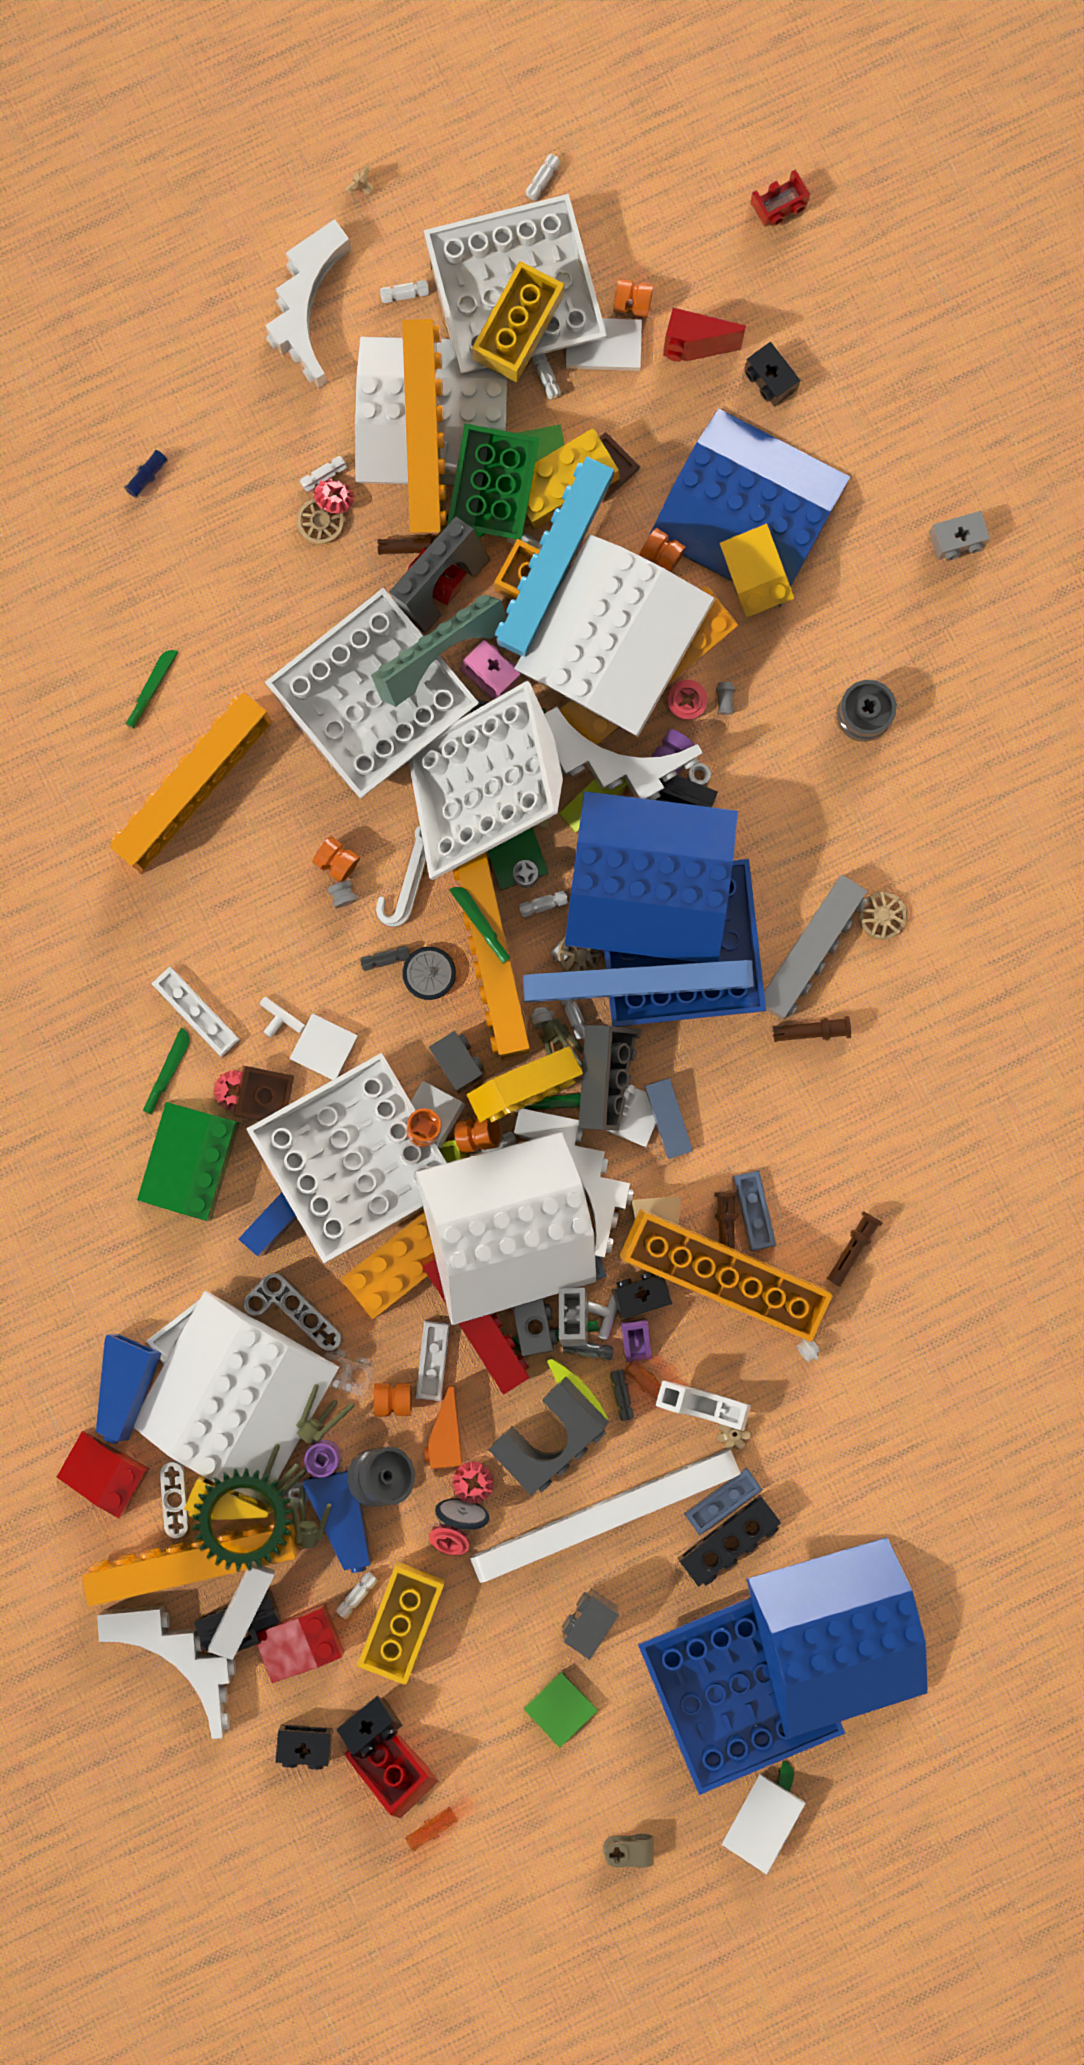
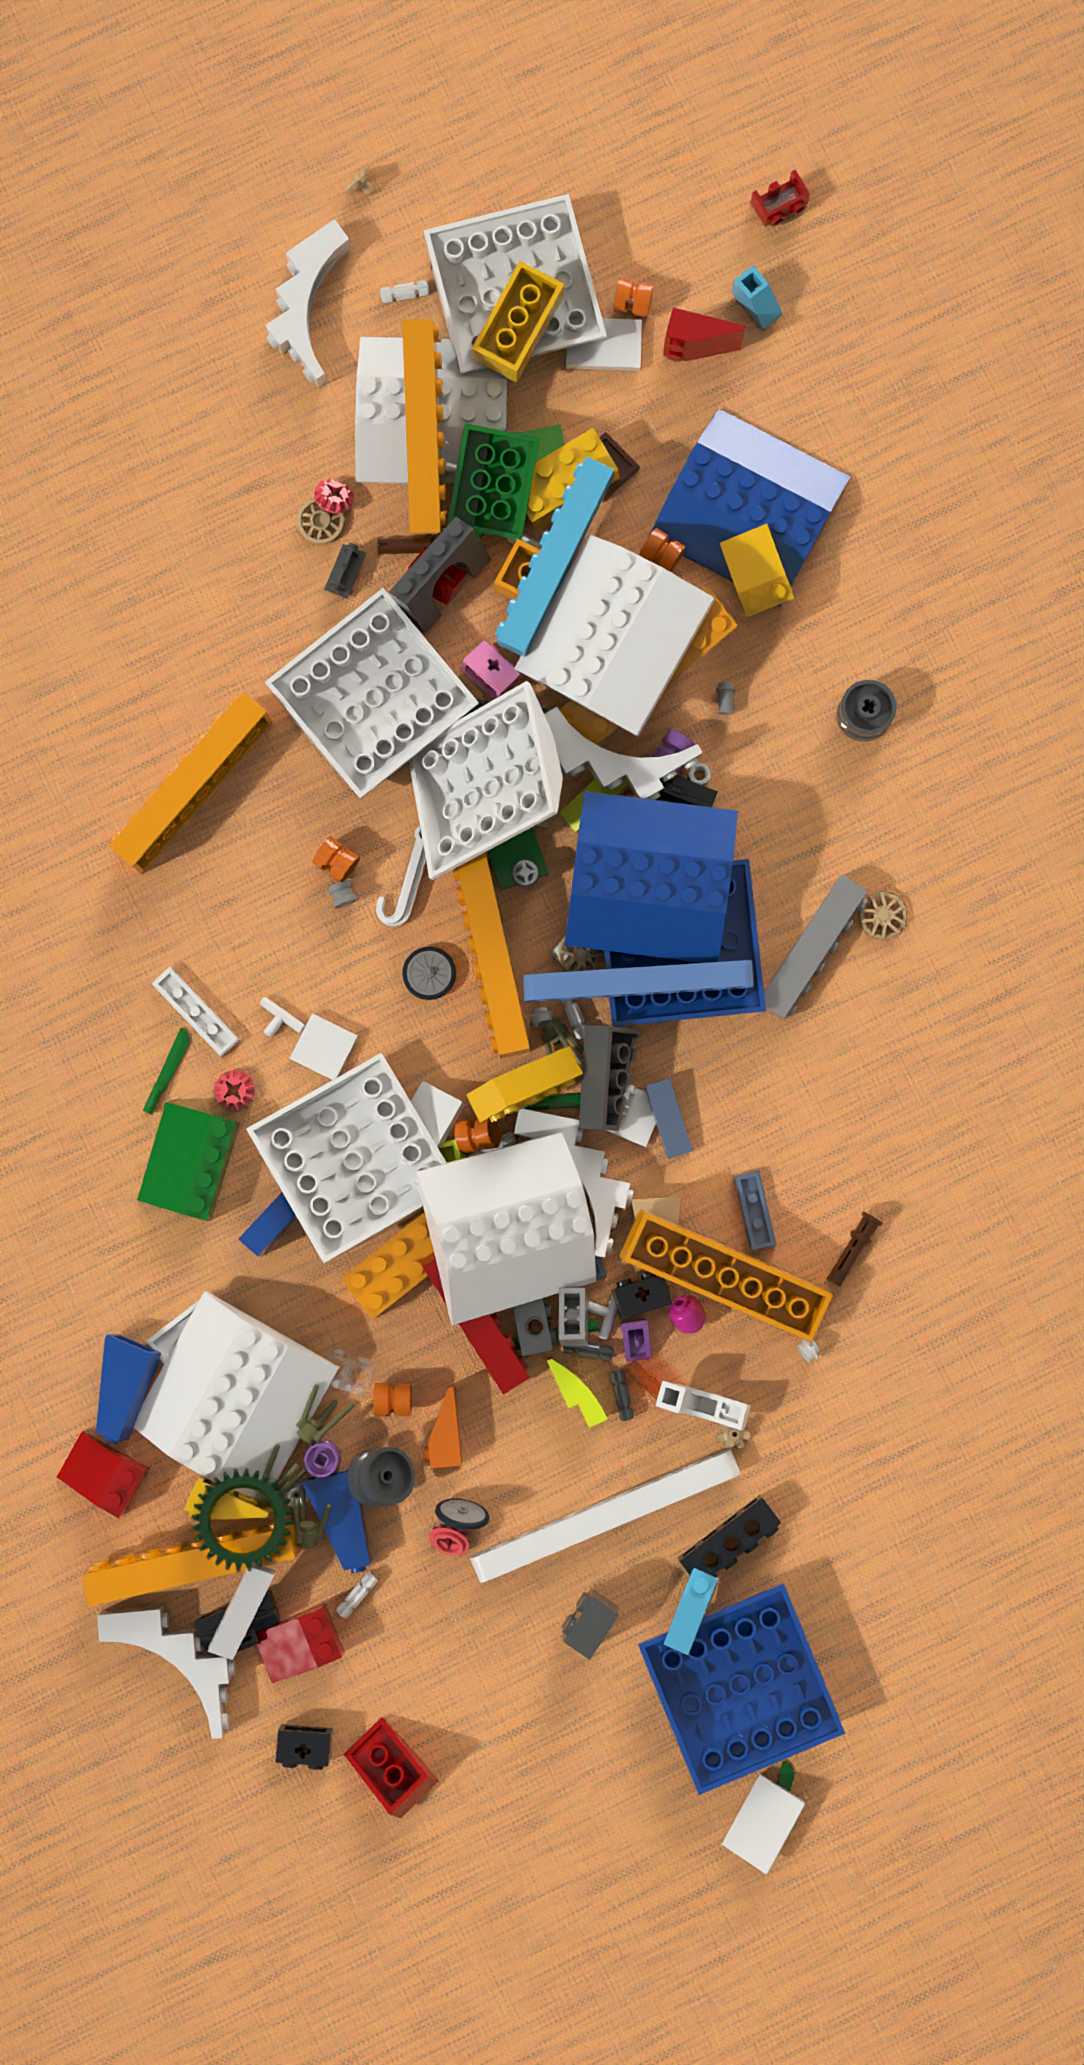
clear blue pin [124,450,168,498] -> none
green piece [125,650,178,729] -> none
white beam [160,1461,190,1538] -> none
reddish brown tile [233,1066,294,1121] -> none
light grey beam [244,1273,343,1351] -> none
white axle [300,456,347,492] -> none
black brick [336,1696,403,1759] -> none
yellow brick [357,1561,445,1685] -> none
dark grey axle [360,946,410,971] -> none
sand green arch [371,594,507,707] -> none
clear orange pin [405,1806,458,1852] -> none
orange wheel [406,1108,441,1148] -> none
white tile [416,1321,450,1401] -> none
dark grey brick [429,1031,485,1093] -> none
green piece [449,887,511,964] -> none
coral gear [452,1462,494,1504] -> none
dark grey arch [488,1376,609,1496] -> none
white axle [519,890,568,917] -> none
bright green tile [524,1671,598,1747] -> none
white axle [526,154,560,201] -> none
white axle [532,353,561,400] -> none
dark tan piece [603,1834,654,1868] -> none
coral gear [667,680,708,720] -> none
sand blue tile [684,1467,762,1535] -> none
reddish brown pin [714,1192,738,1250] -> none
black brick [745,342,801,407] -> none
blue slope [746,1537,928,1738] -> none
reddish brown pin [773,1016,851,1042] -> none
light grey brick [929,511,990,561] -> none
none -> dark grey hinge [324,543,366,599]
none -> medium azure slope [664,1568,719,1655]
none -> dark pink head [668,1295,706,1334]
none -> medium azure slope [732,265,782,330]

